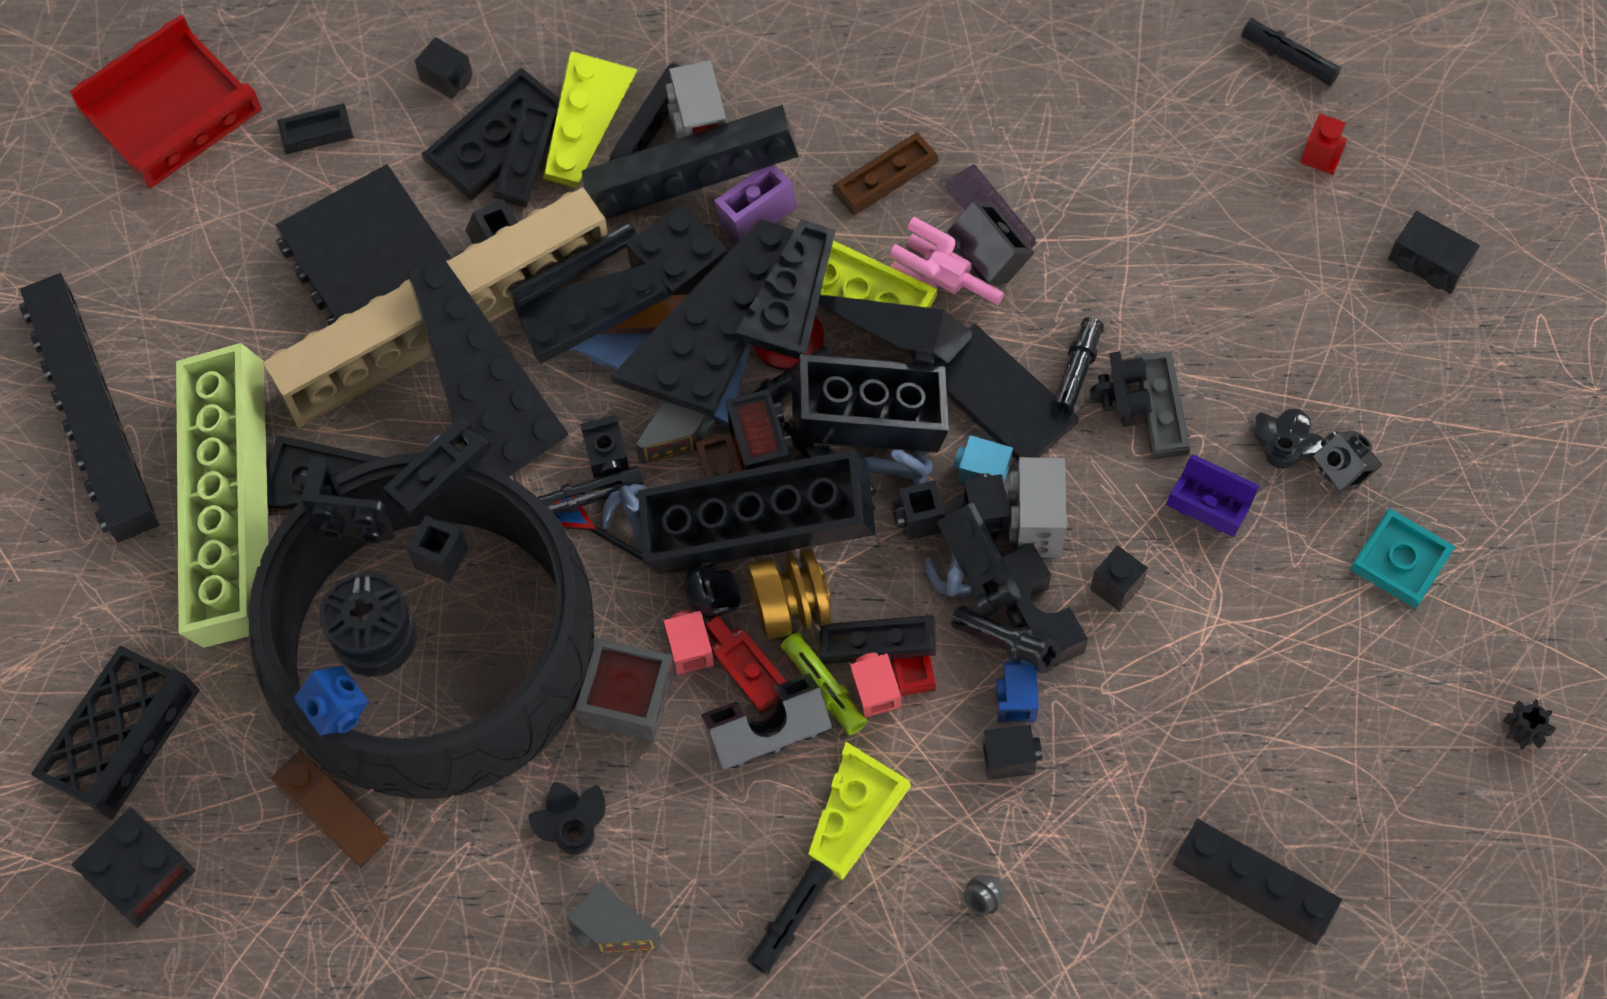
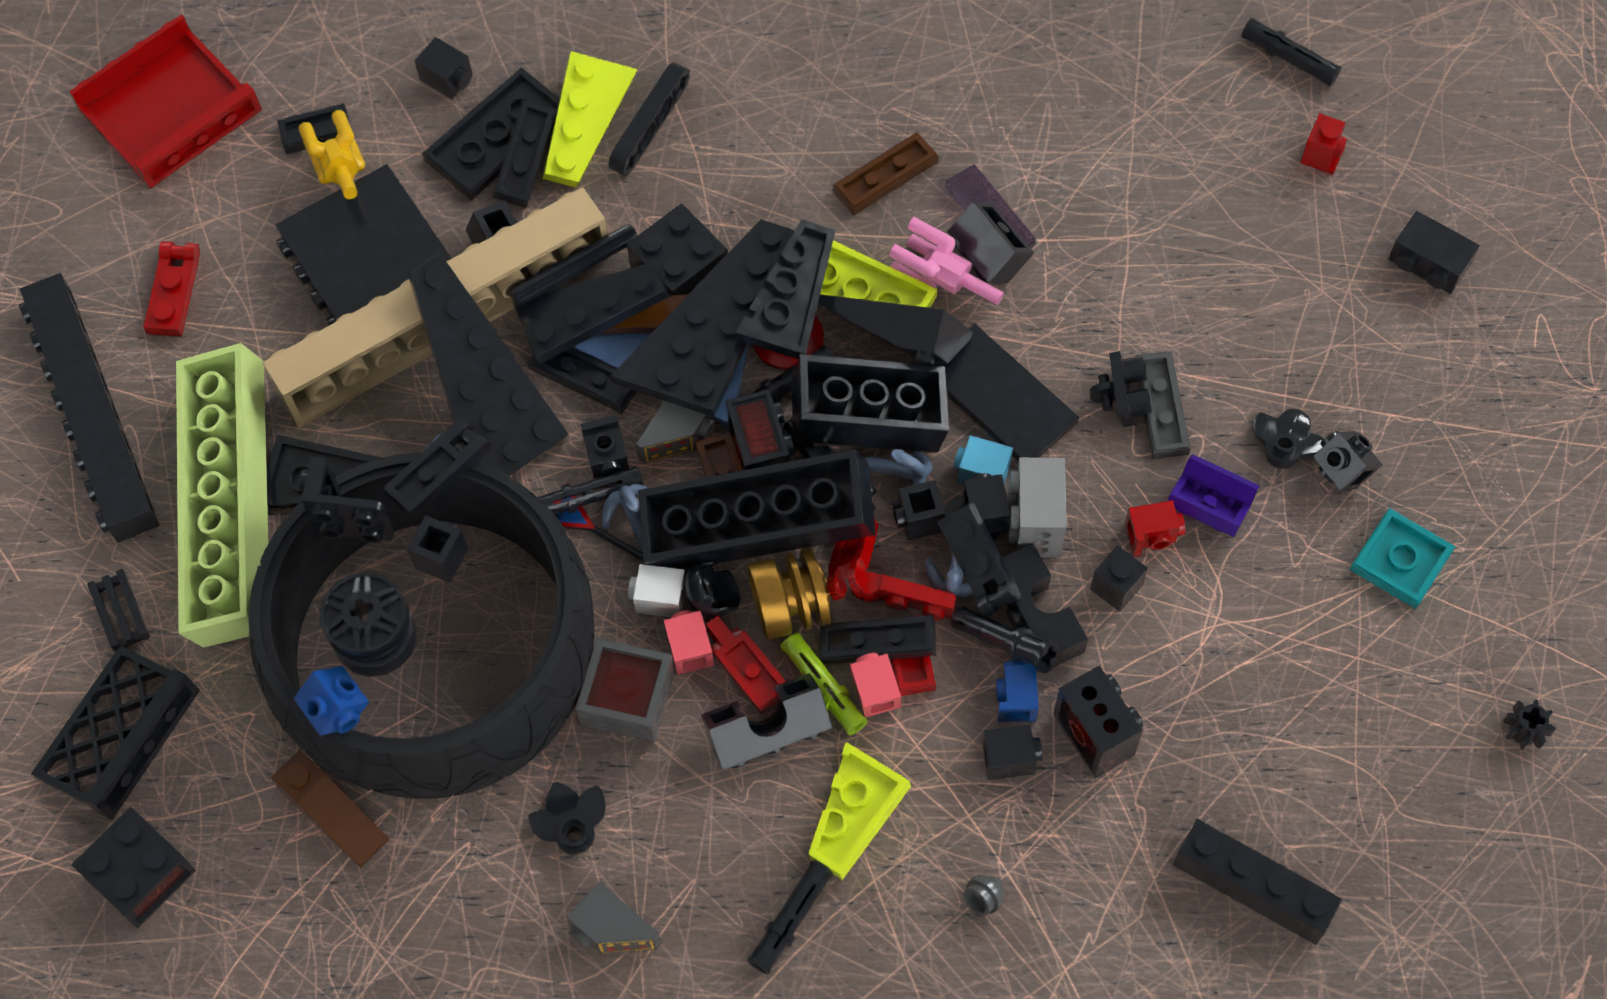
black brick [582,105,799,220] -> none
light grey piece [665,60,726,139] -> none
medium lavender brick [714,165,797,243] -> none
black pin [1050,317,1104,416] -> none
none -> black tile [87,569,150,652]
none -> red plate [143,241,200,337]
none -> yellow plant [299,110,365,199]
none -> black tile [527,348,637,414]
none -> white brick [628,564,686,618]
none -> red hinge [826,518,879,601]
none -> red hinge [852,572,957,621]
none -> black piece [1053,665,1143,778]
none -> red brick [1125,500,1186,557]

